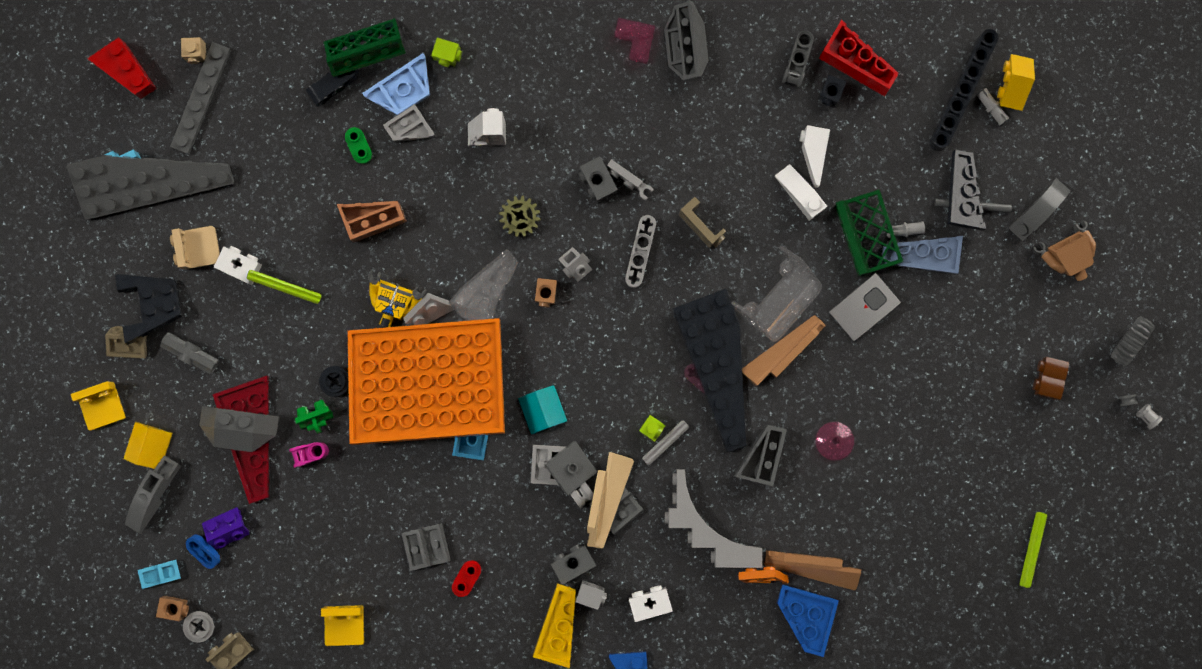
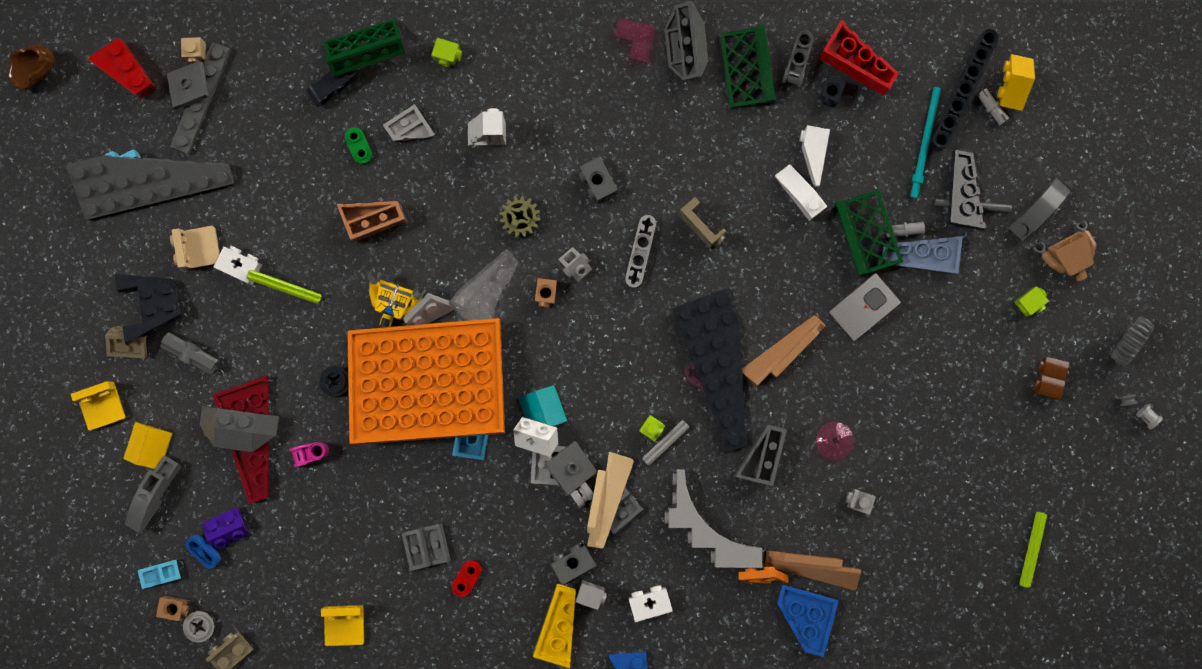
green hips [295,400,334,434] -> none
light blue wing [362,53,430,115] -> none
light grey plate [607,159,654,200] -> none
clear windscreen [731,245,822,342] -> none
none -> reddish brown piece [7,44,55,91]
none -> dark grey plate [167,61,209,110]
none -> white brick [514,417,558,457]
none -> dark green fence [720,24,776,108]
none -> light grey bracket [846,489,876,515]
none -> teal bar [910,87,941,199]
none -> lime brick [1014,286,1049,317]

